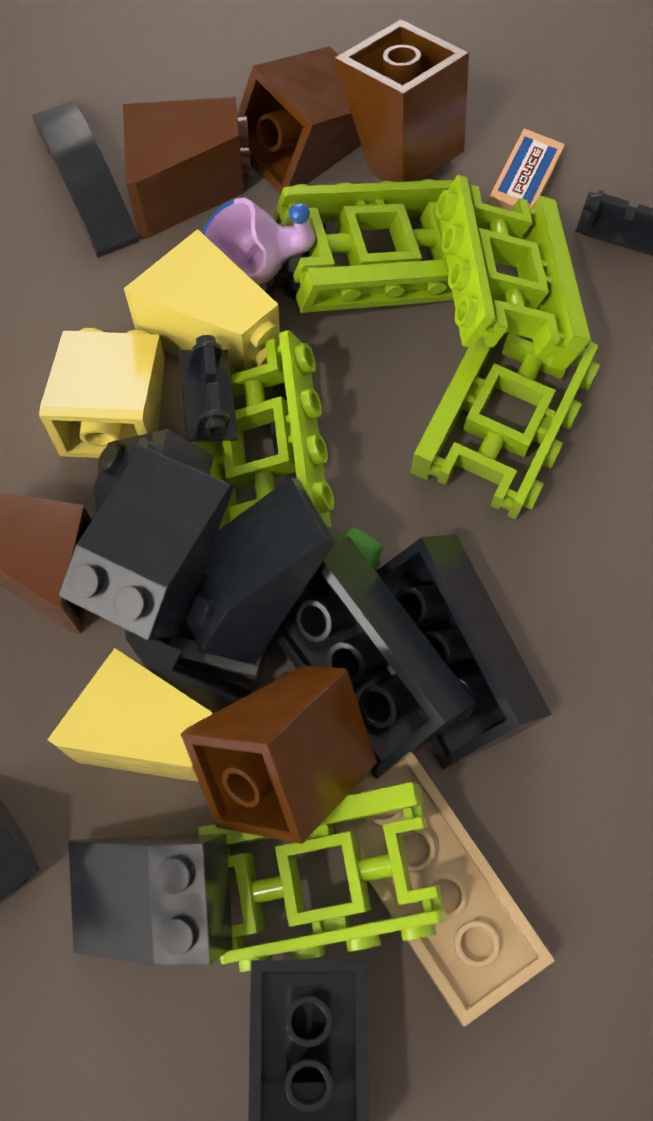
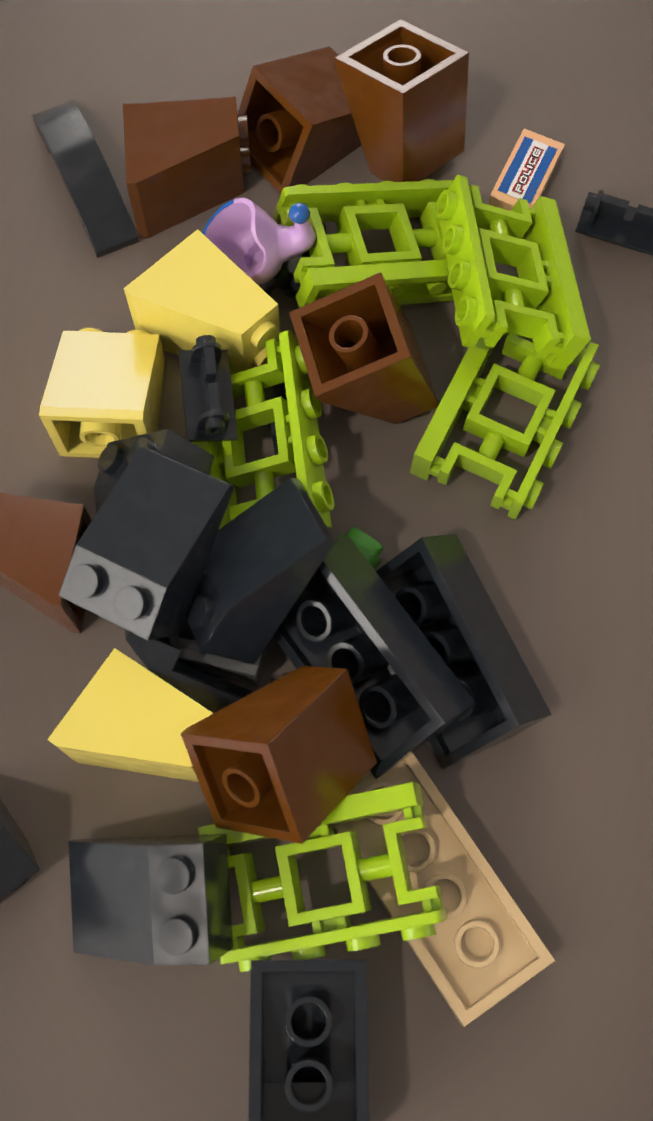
none -> reddish brown slope [289,272,439,425]

